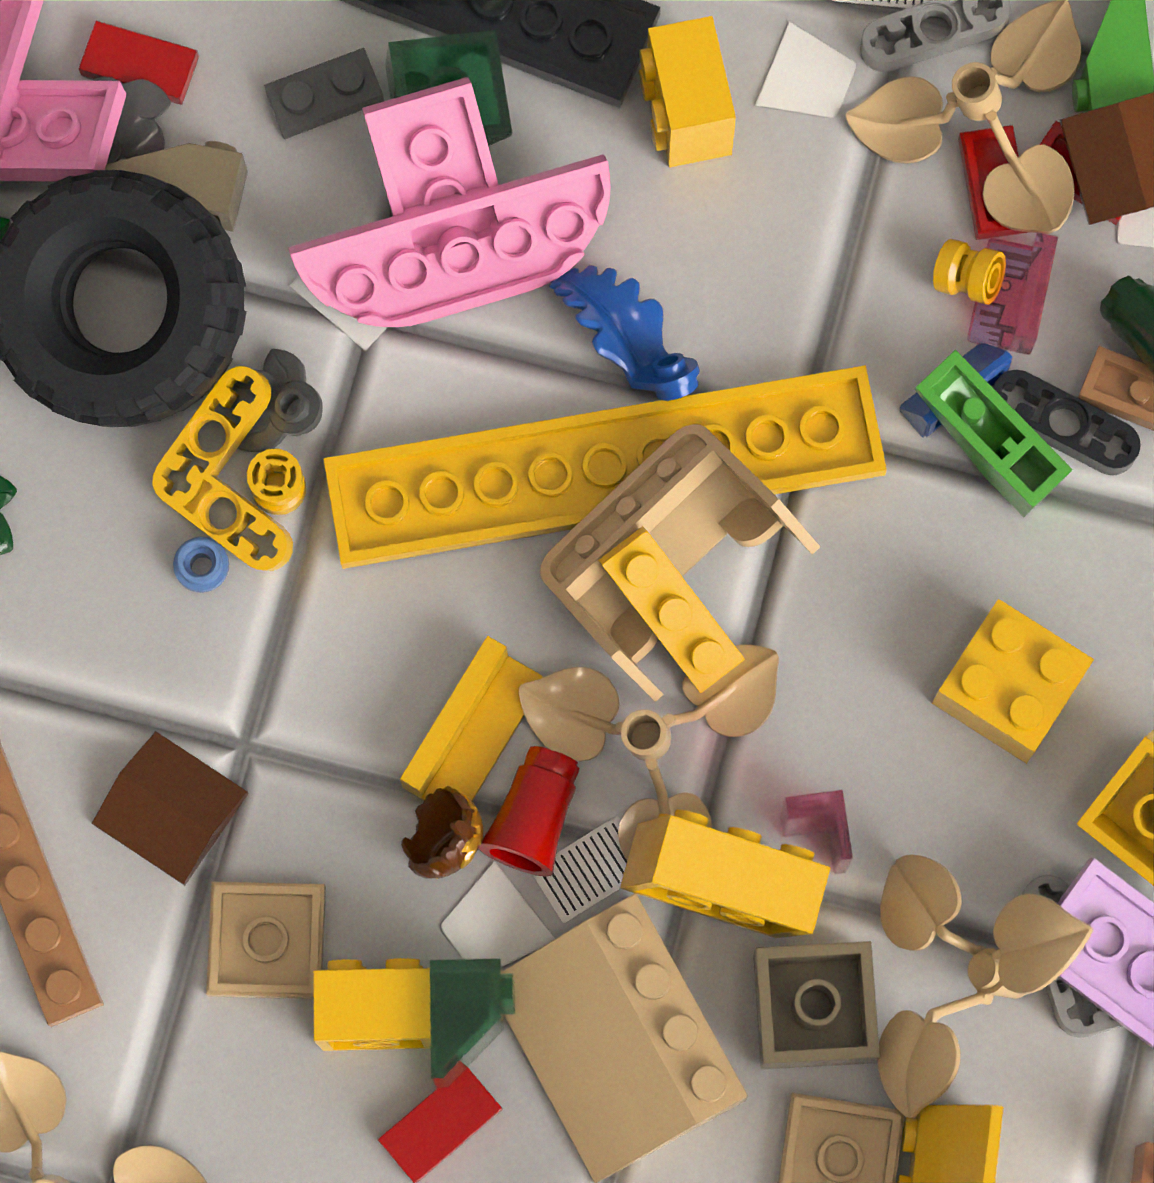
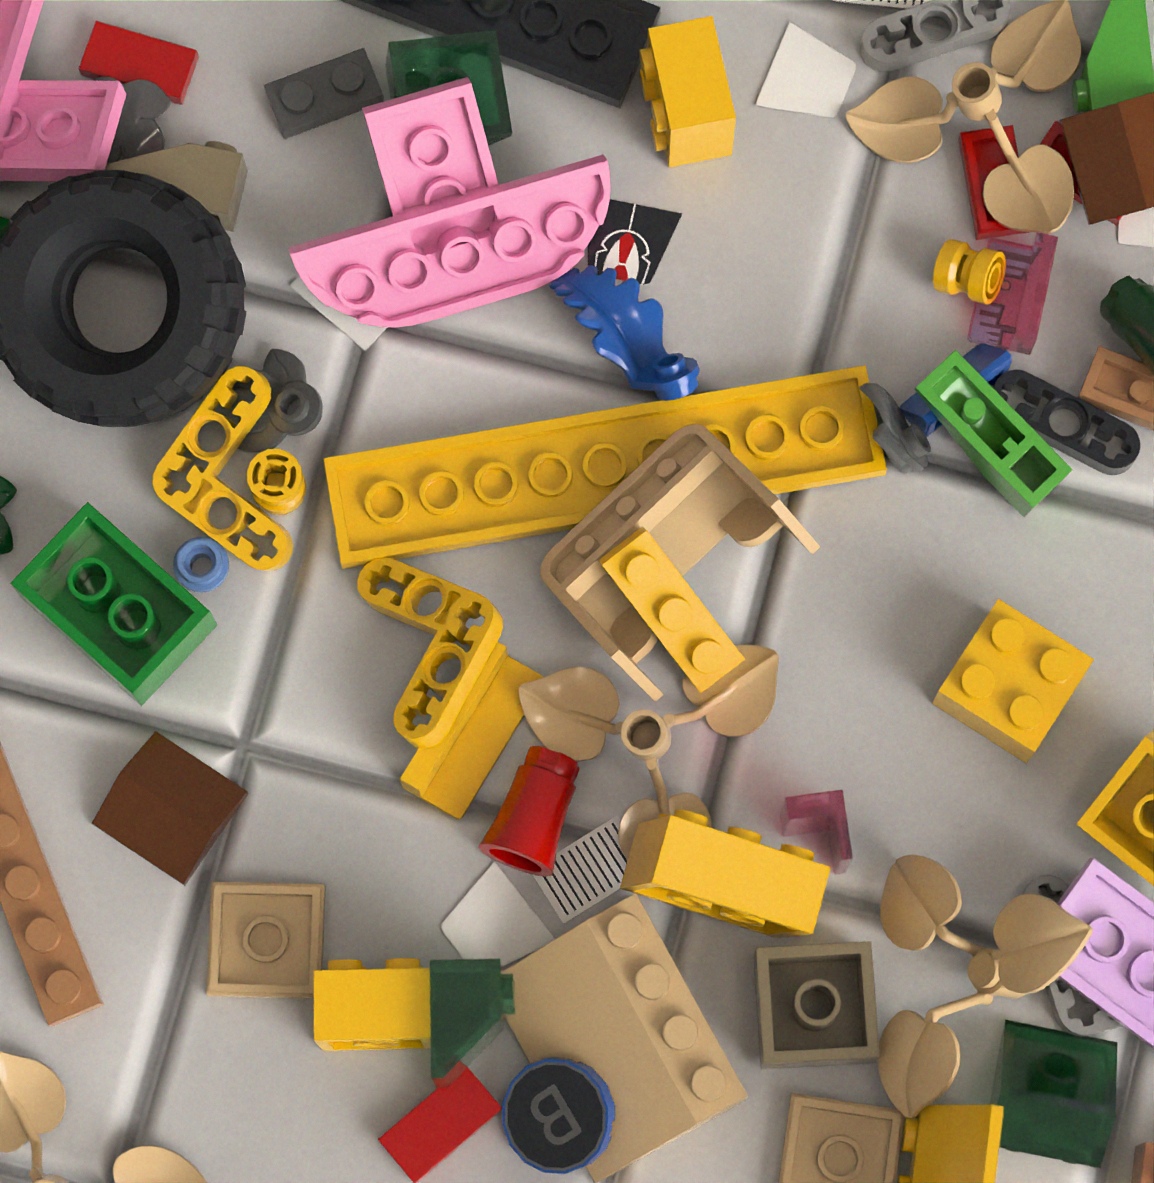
reddish brown hair [401,786,483,879] -> none
none -> green brick [10,502,217,707]
none -> yellow beam [357,557,503,749]
none -> black tile [502,1057,615,1174]
none -> black sticker [588,199,682,285]
none -> dark grey plate [859,383,931,474]
none -> clear green slope [989,1019,1118,1168]

